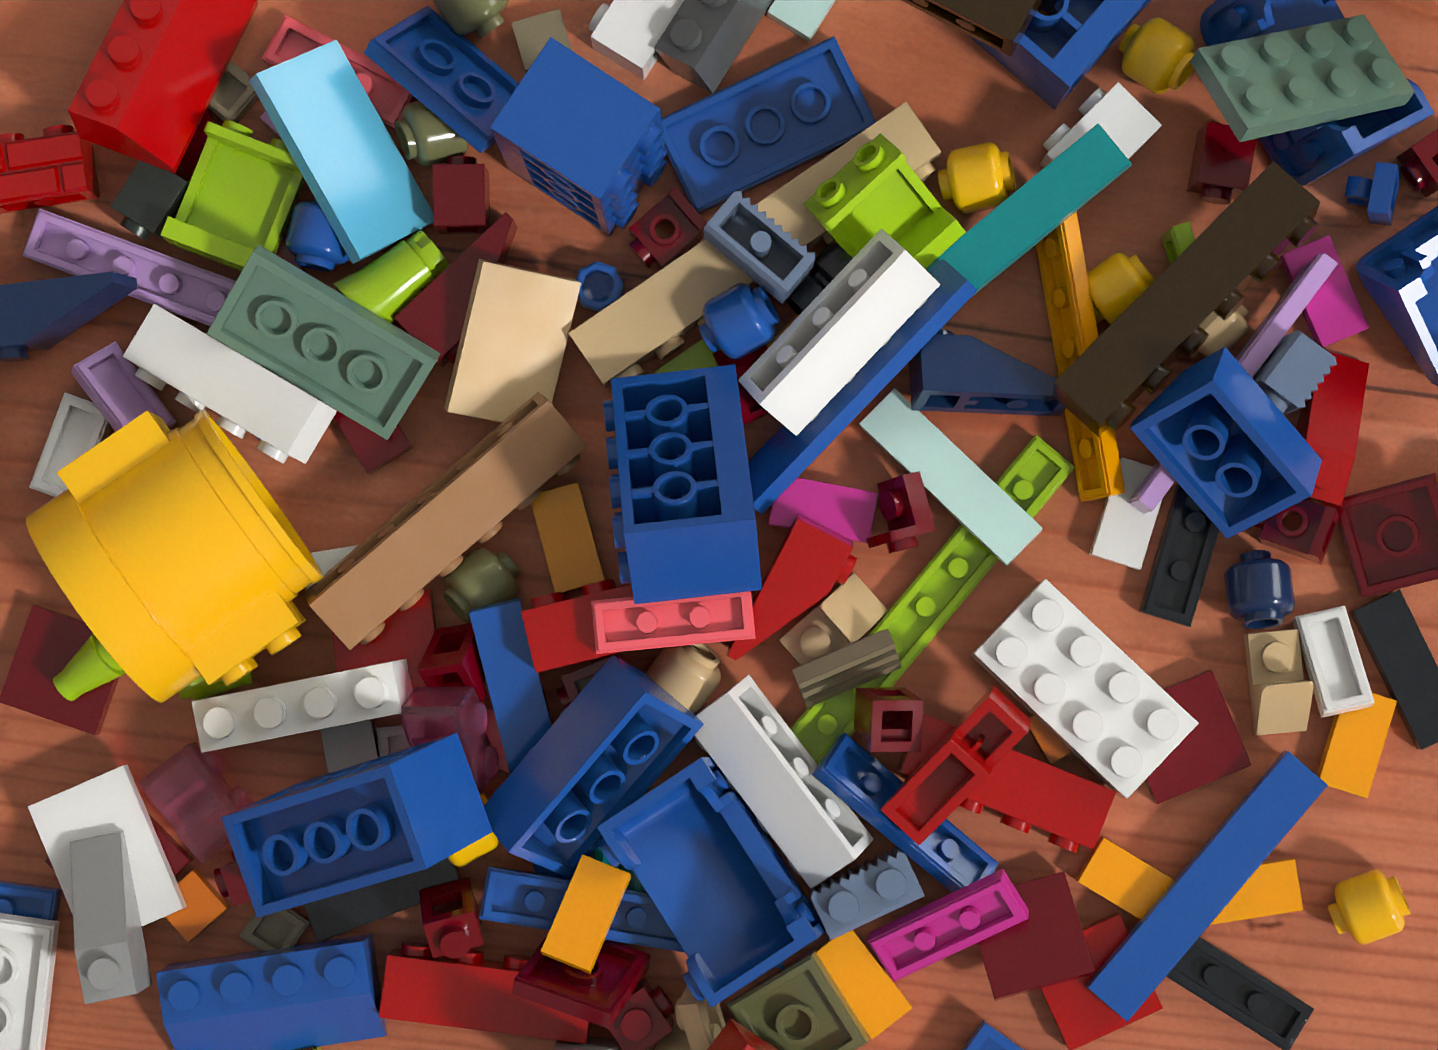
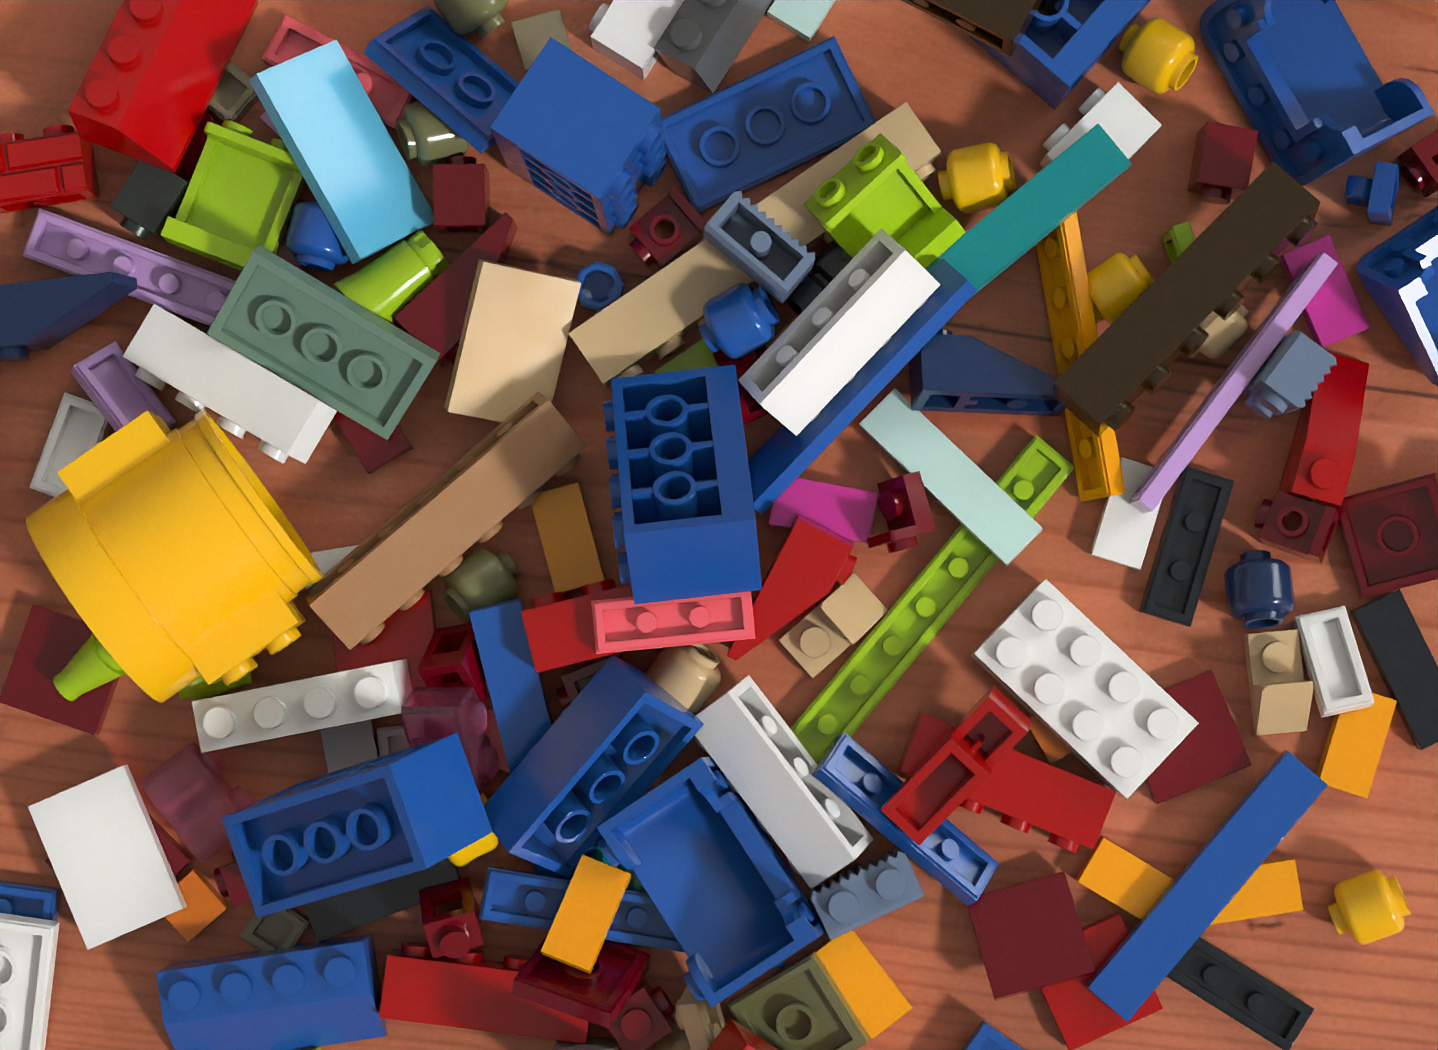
light grey slope [70,831,152,1004] -> none
dark tan tile [792,629,902,708] -> none
dark red brick [854,687,924,752] -> none
dark pink tile [867,869,1029,982] -> none
blue slope [1130,347,1322,539] -> none
sand green plate [1190,14,1415,142] -> none

